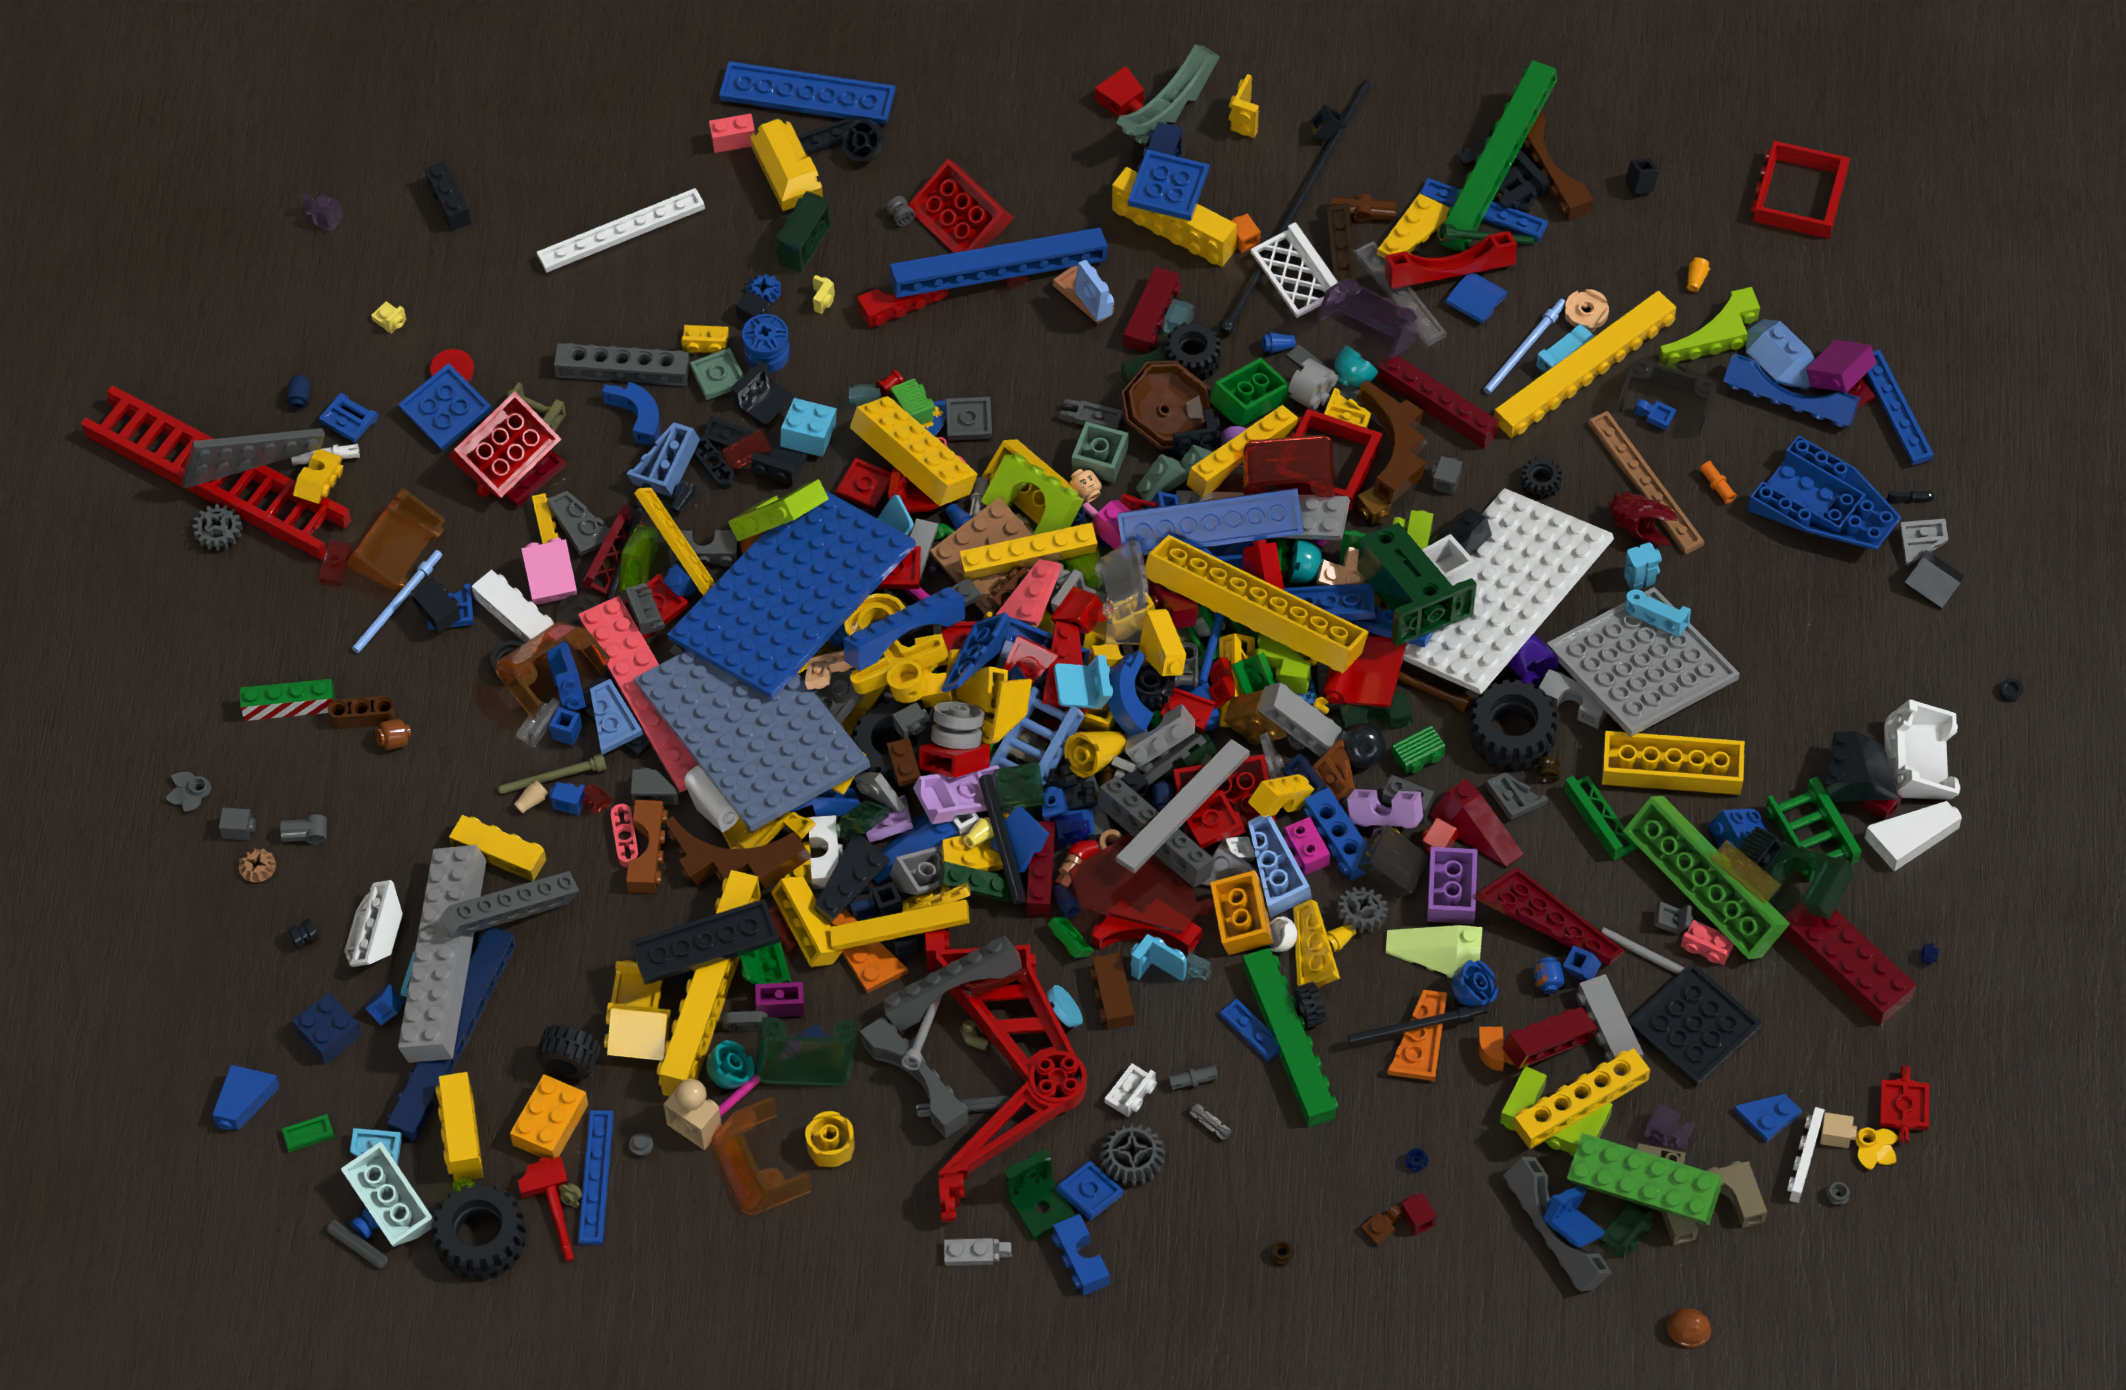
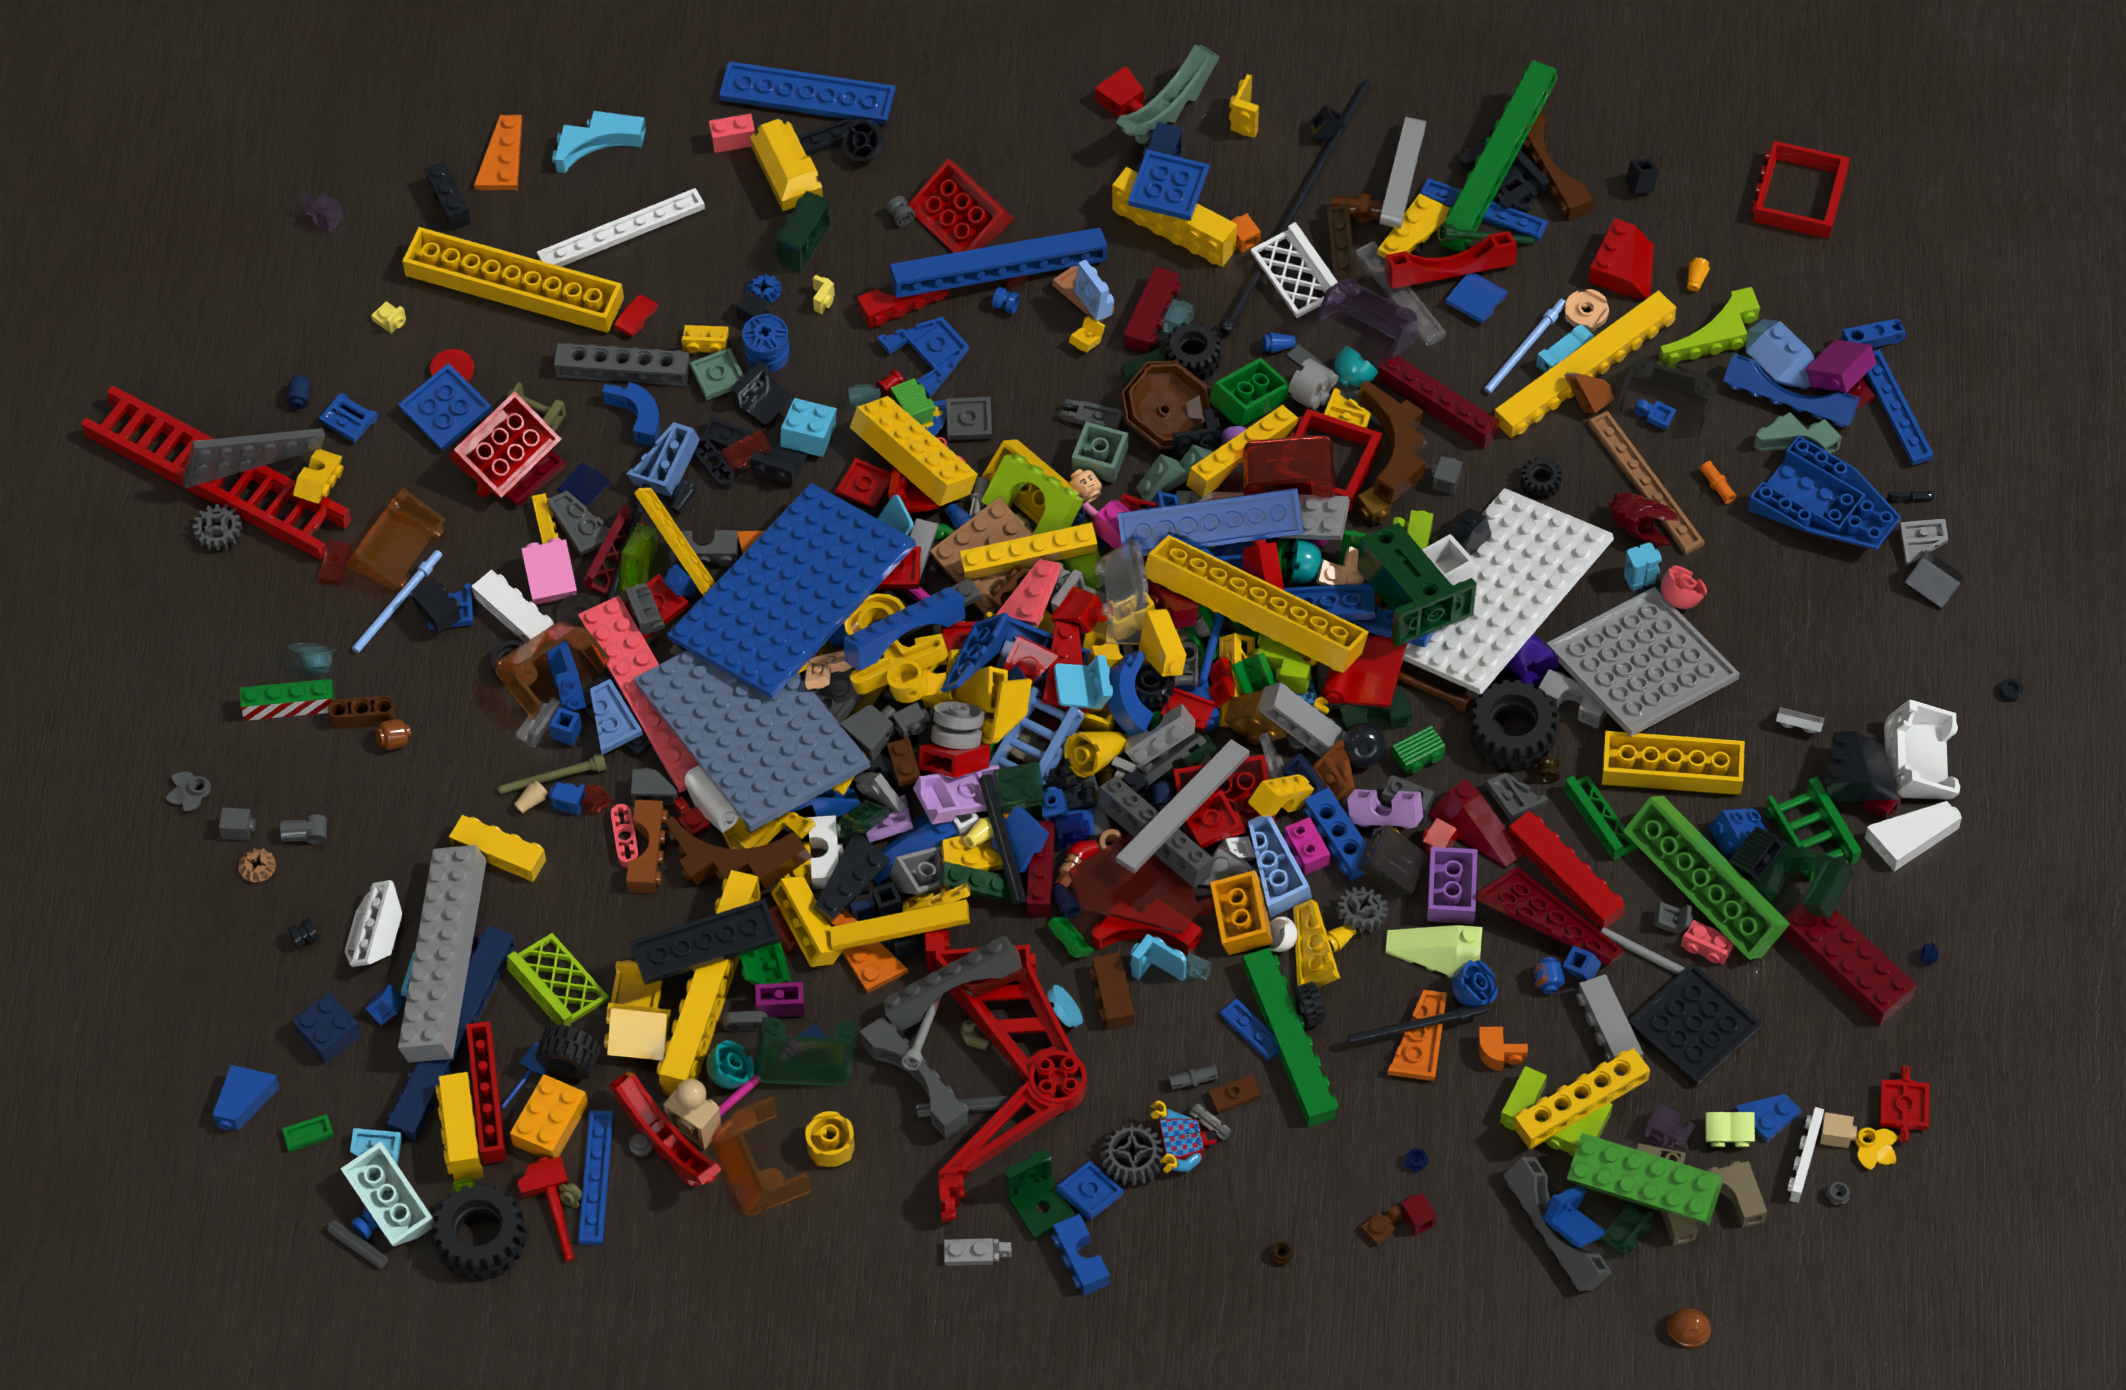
white pin [291,444,360,466] -> none
dark grey brick [441,871,579,939] -> none
lime arch [728,479,829,541] -> none
white bracket [1105,1064,1157,1117] -> none
dark red brick [1502,1007,1598,1069] -> none
medium azure leg [1625,590,1691,637] -> none
clear yellow plate [1711,840,1781,904] -> none
none -> clear light blue piece [288,643,338,673]
none -> yellow brick [402,227,624,333]
none -> red brick [466,1021,507,1165]
none -> orange wing [474,115,522,190]
none -> blue piece [501,1041,548,1109]
none -> lime fence [507,933,609,1026]
none -> medium azure arch [552,111,646,173]
none -> clear blue piece [557,462,611,508]
none -> red arch [608,1071,722,1186]
none -> red slope [614,295,658,337]
none -> red plate [674,796,710,837]
none -> dark grey torso [840,705,896,761]
none -> blue wing [877,317,969,398]
none -> blue wheel [992,287,1020,314]
none -> yellow bracket [1069,316,1105,353]
none -> torso [1151,1101,1217,1173]
none -> reddish brown plate [1208,1074,1261,1114]
none -> light grey beam [1379,117,1427,229]
none -> red brick [1508,810,1625,930]
none -> dark orange slope [1564,373,1615,413]
none -> red wedge [1589,218,1654,302]
none -> coral cylinder [1660,565,1707,609]
none -> yellowish green brick [1705,1112,1755,1147]
none -> sand green arch [1754,412,1842,454]
none -> light grey plate [1776,707,1825,733]
none -> blue leg [1840,319,1907,348]

